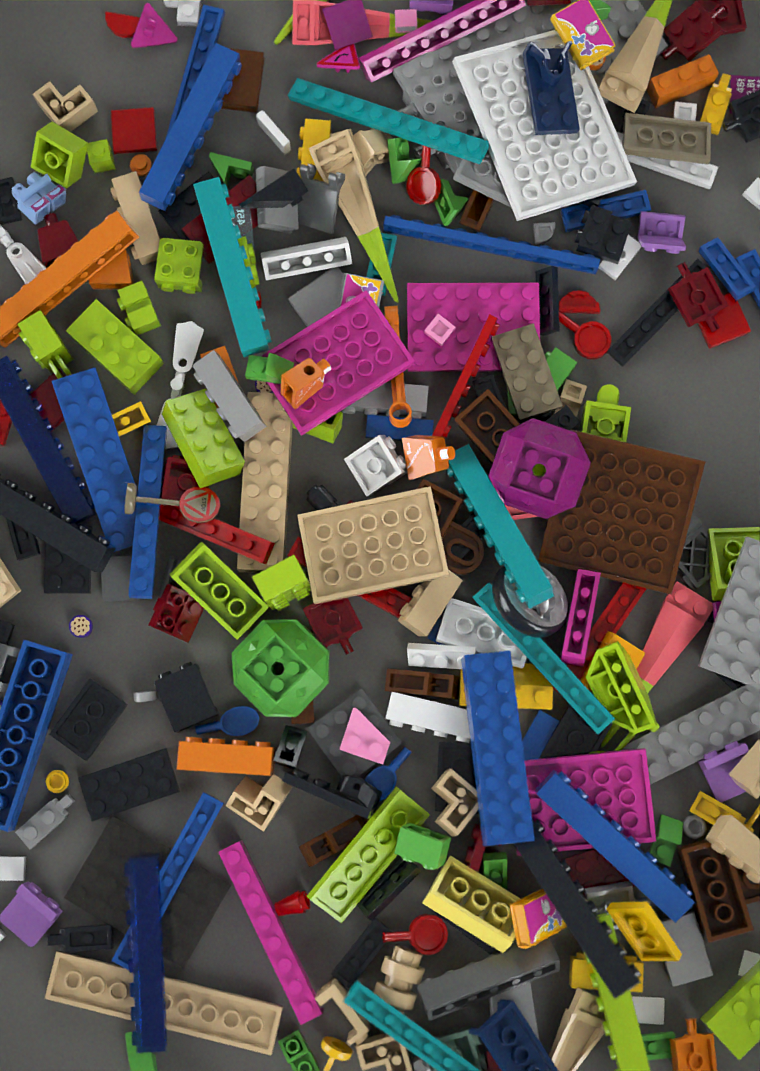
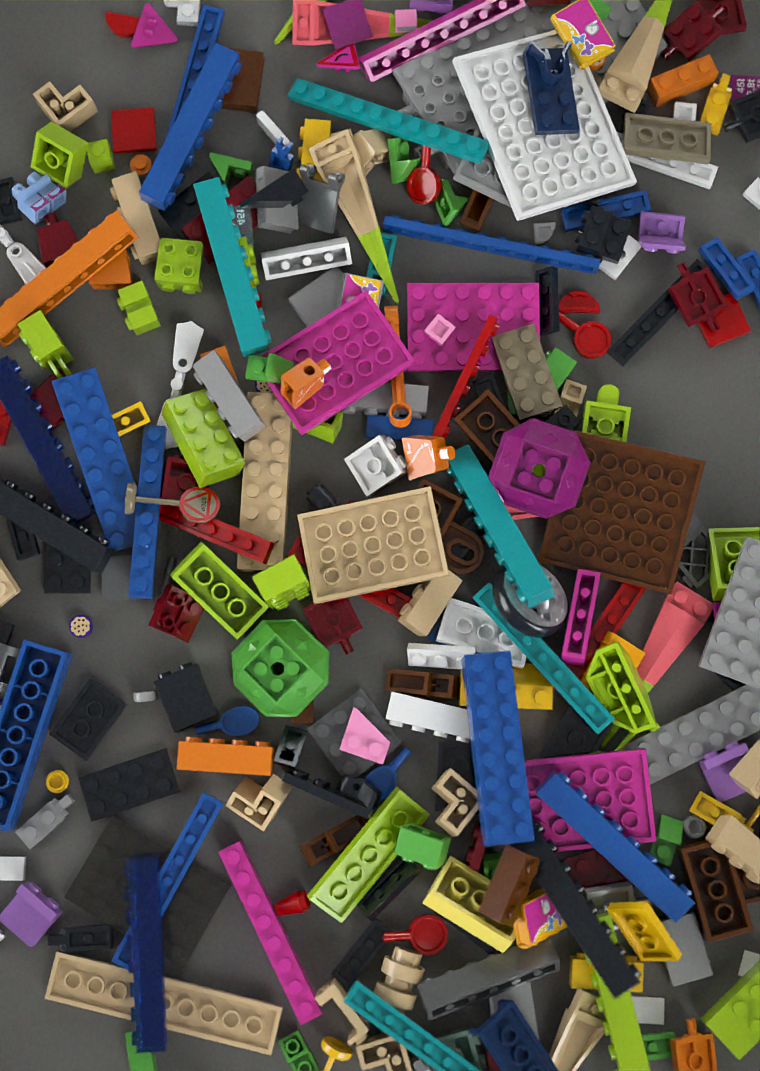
lime brick [66,299,164,395] -> none
blue tile [522,710,559,760] -> none
none -> blue plate [268,137,294,171]
none -> reddish brown brick [478,844,541,927]

